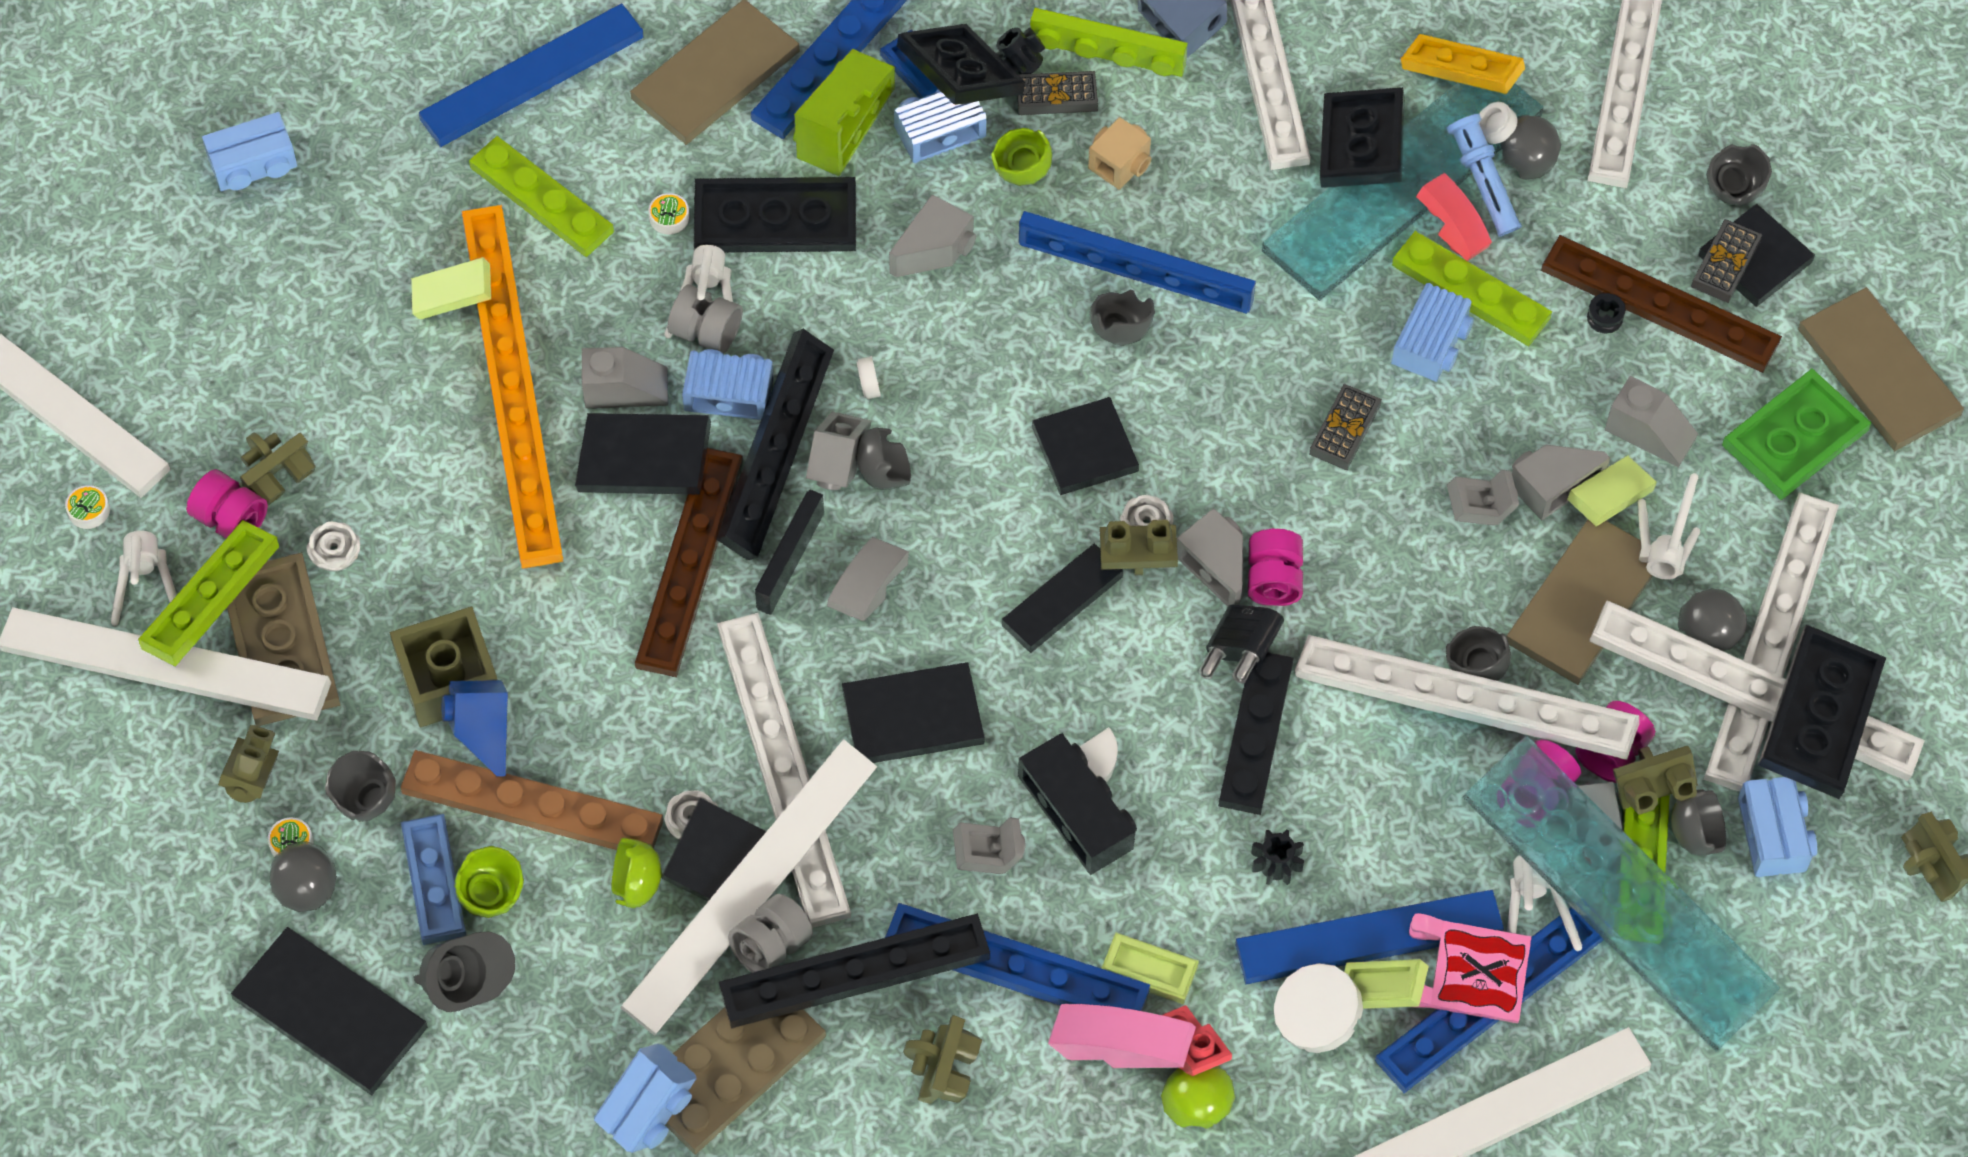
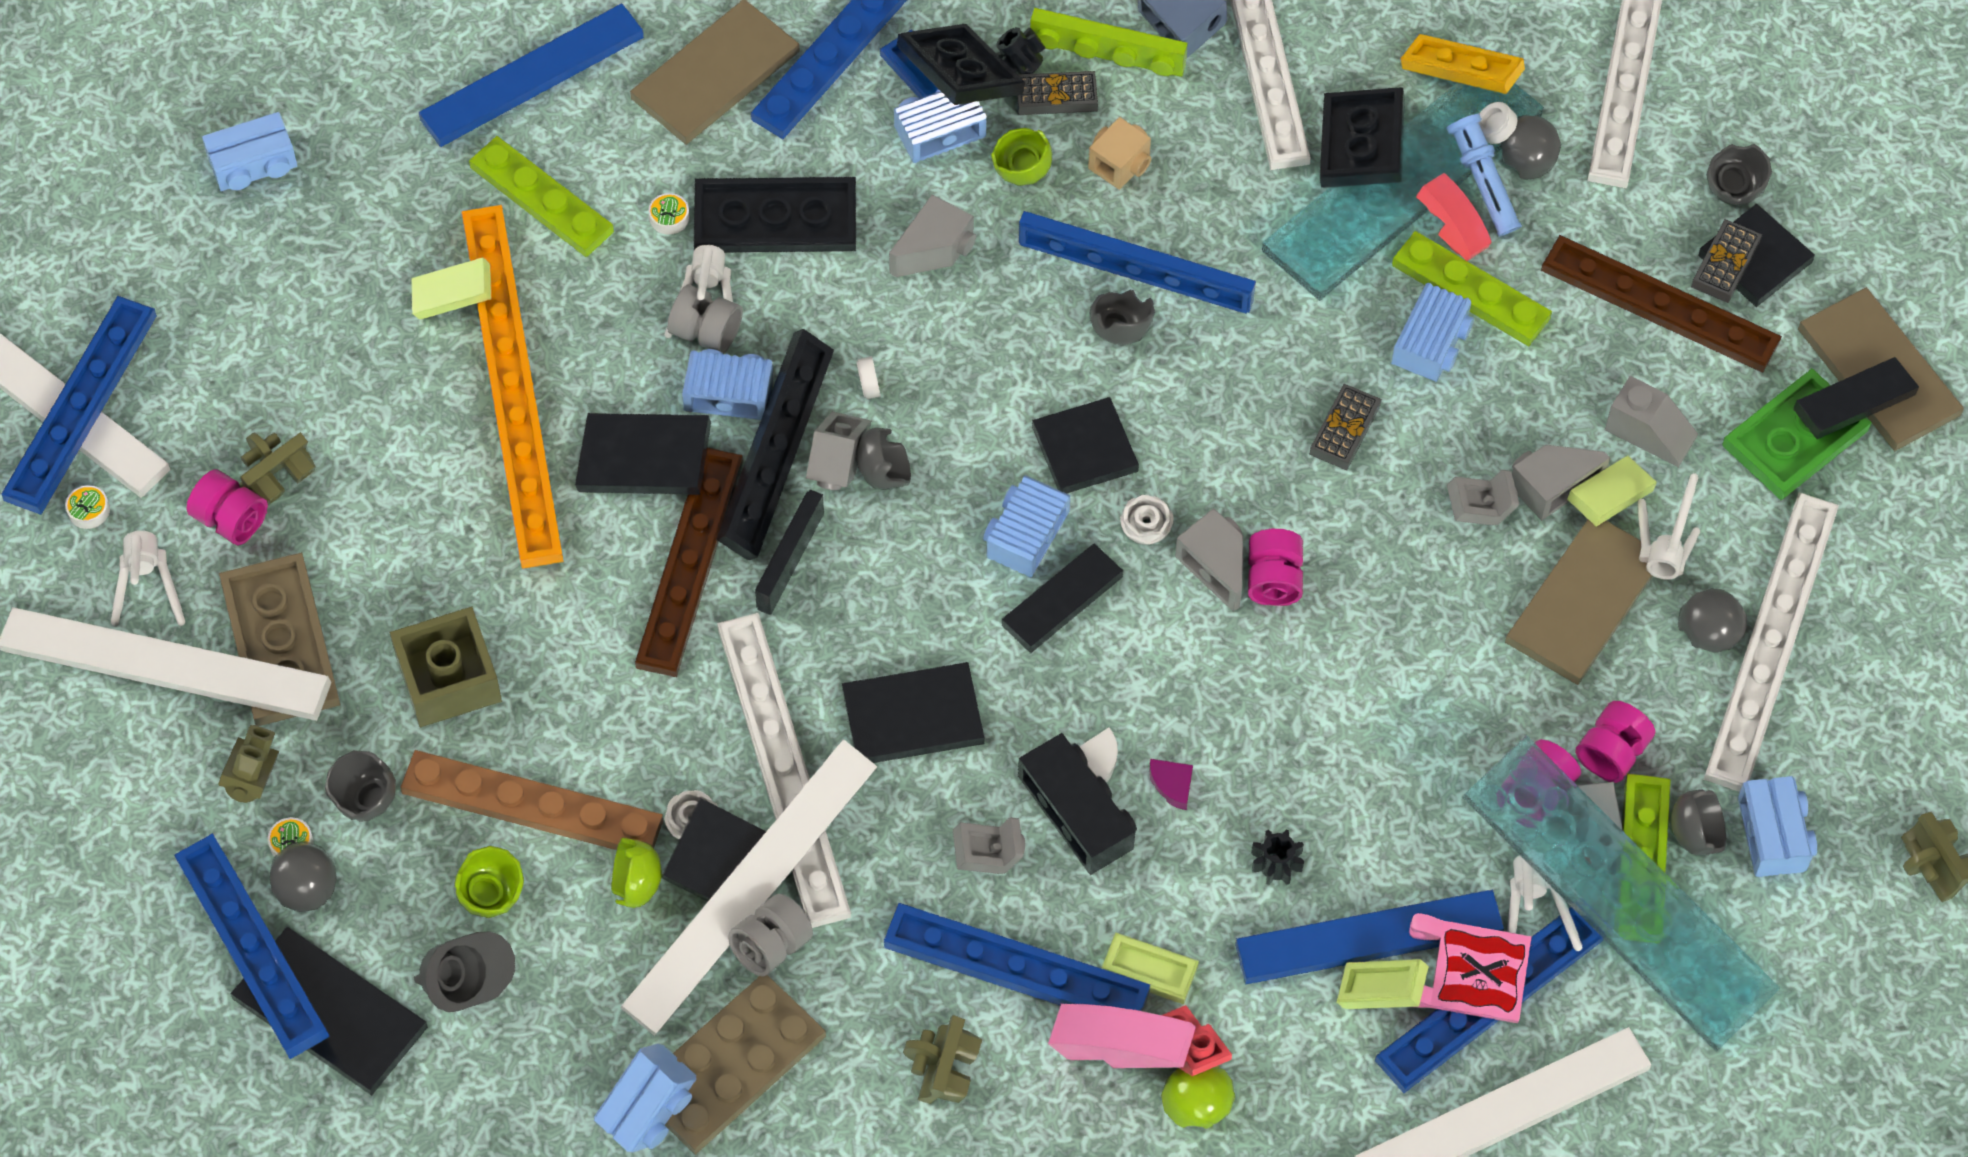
lime plate [138,520,279,667] -> none
white plate [306,521,360,571] -> none
medium blue tile [401,814,466,945] -> none
blue slope [441,680,508,776] -> none
light grey slope [582,347,668,408] -> none
black plate [719,913,990,1029] -> none
lime wedge [793,49,895,176] -> none
light grey slope [827,537,909,621] -> none
olive hips [1100,520,1178,575] -> none
black piece [1198,604,1284,683] -> none
black plate [1218,652,1294,815] -> none
white tile [1274,963,1363,1053] -> none
white tile [1295,635,1639,760] -> none
dark grey hair [1446,626,1511,681] -> none
black bush [1587,293,1626,334] -> none
white tile [1589,600,1925,781] -> none
olive hips [1613,745,1698,815] -> none
black tile [1758,624,1886,799] -> none
none -> blue tile [1,296,157,515]
none -> blue plate [174,833,330,1059]
none -> light blue brick [983,475,1070,577]
none -> magenta tile [1149,759,1193,810]
none -> black tile [1793,357,1919,439]

